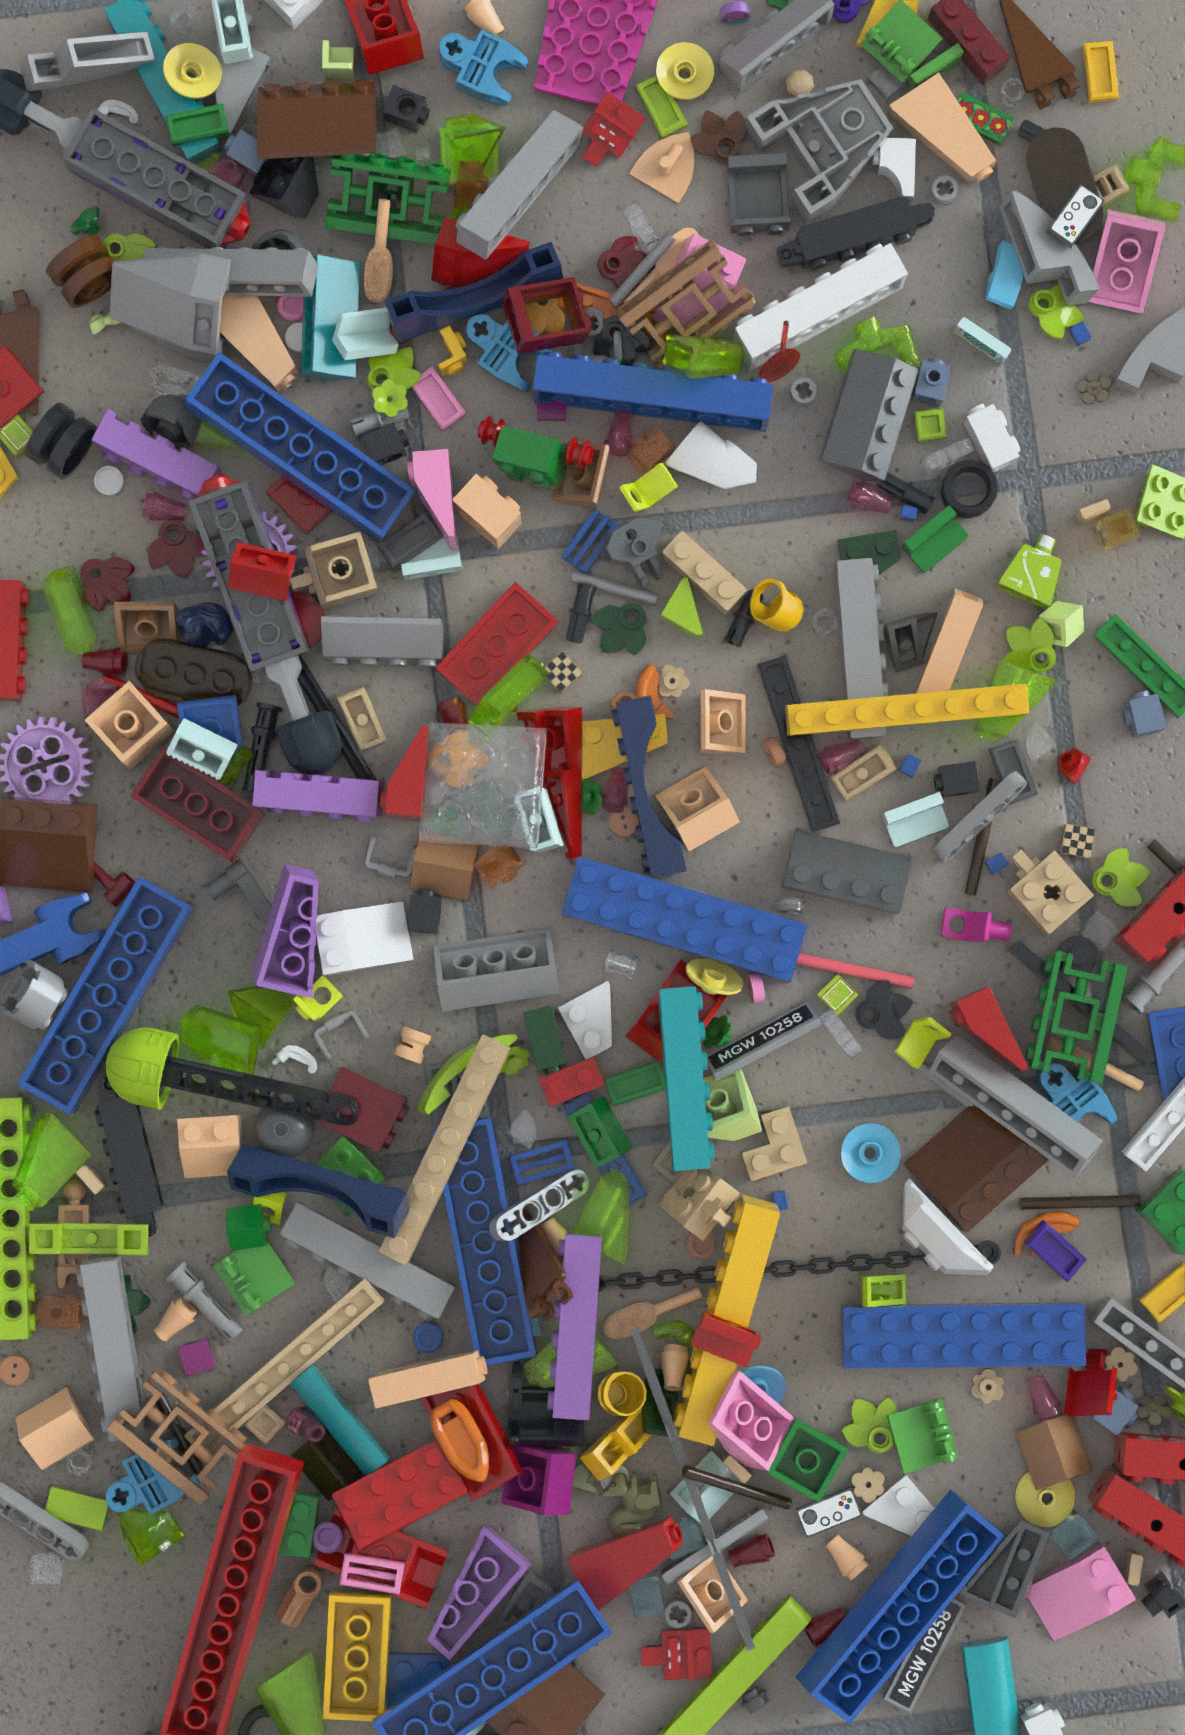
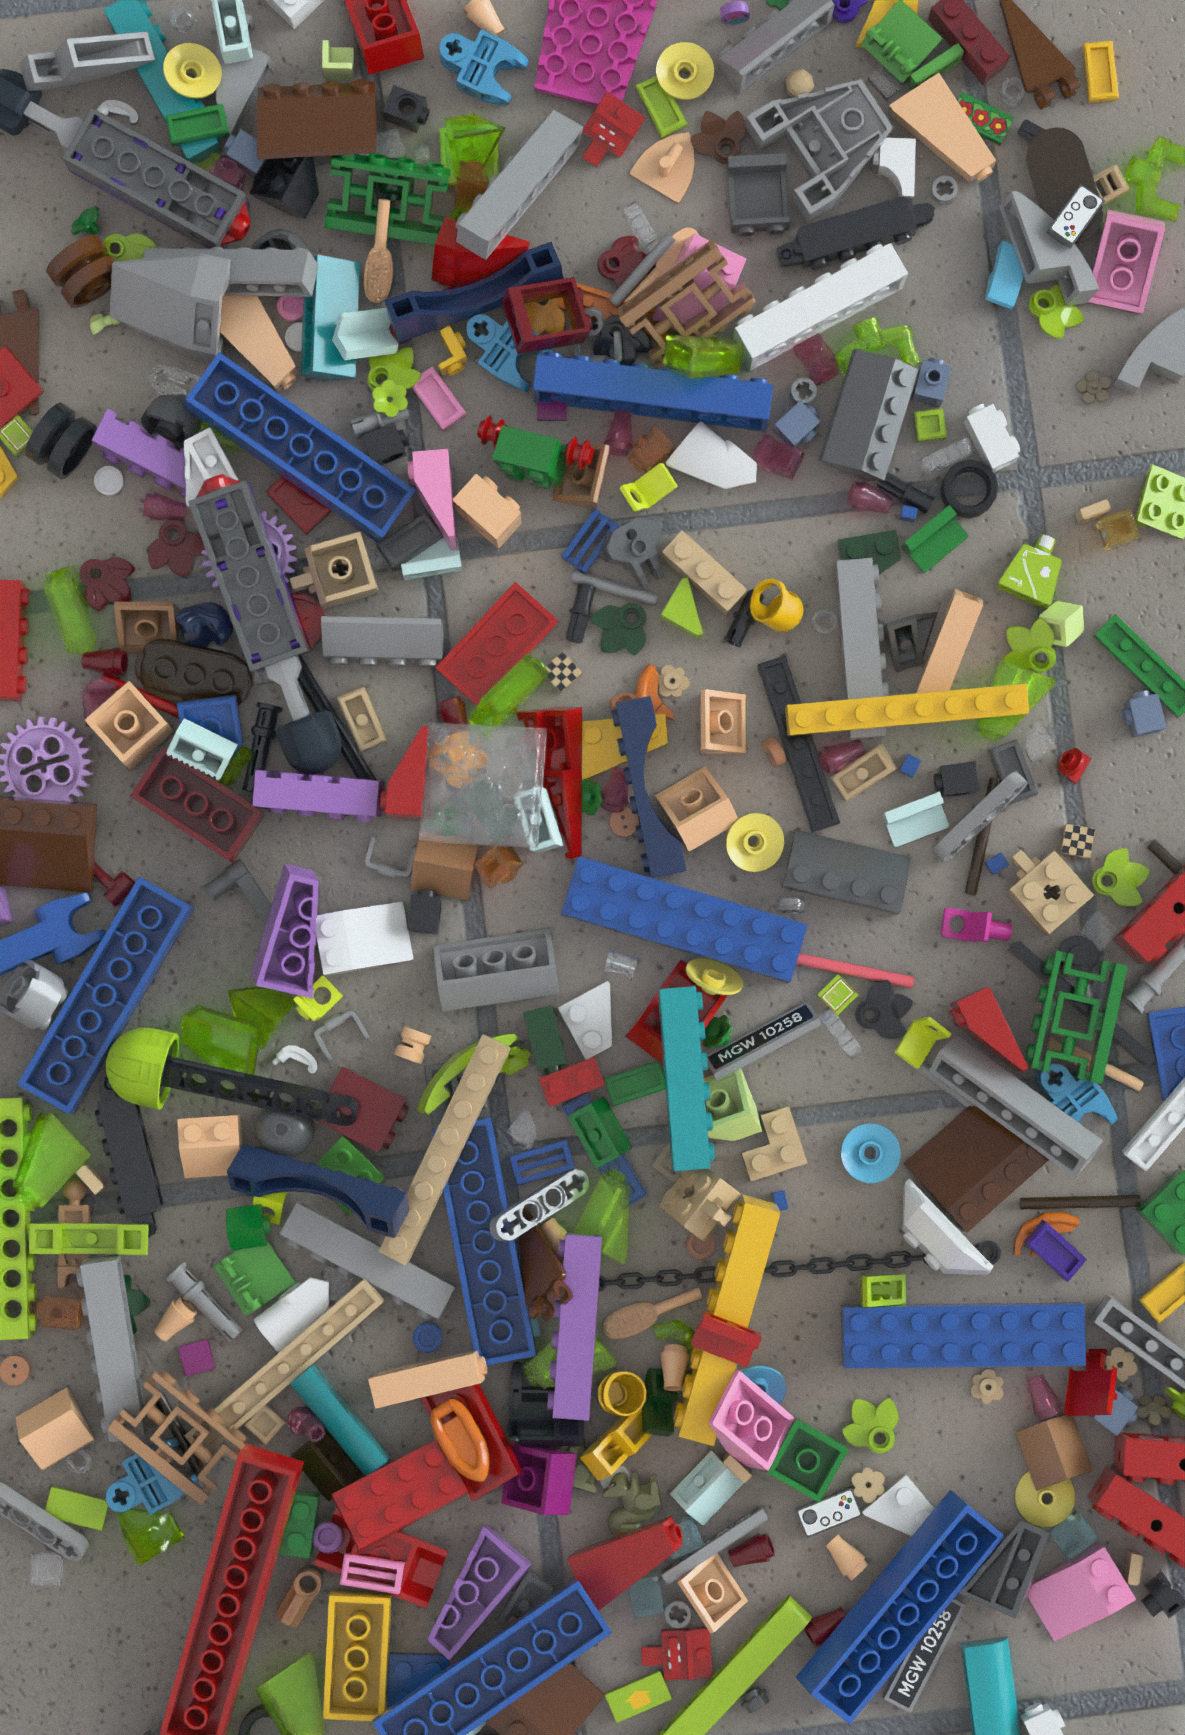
red panel [228,542,296,601] -> none
light grey piece [630,1327,756,1651] -> none
dark brown bar [682,1465,792,1510] -> none
bright pink tile [747,973,765,1004] -> none
clear red piece [759,320,800,383] -> none
bright green hinge [887,1398,958,1474] -> none
light aqua tile [954,317,1011,365] -> none
blue piece [1069,322,1092,347] -> none
none -> white wing [184,427,239,507]
none -> white panel [254,1277,329,1352]
none -> lime tile [605,1669,672,1723]
none -> light yellow dish [726,813,784,872]
none -> clear pink bracket [753,433,805,480]
none -> sand blue brick [773,400,820,451]
none -> clear pink bracket [793,333,839,386]

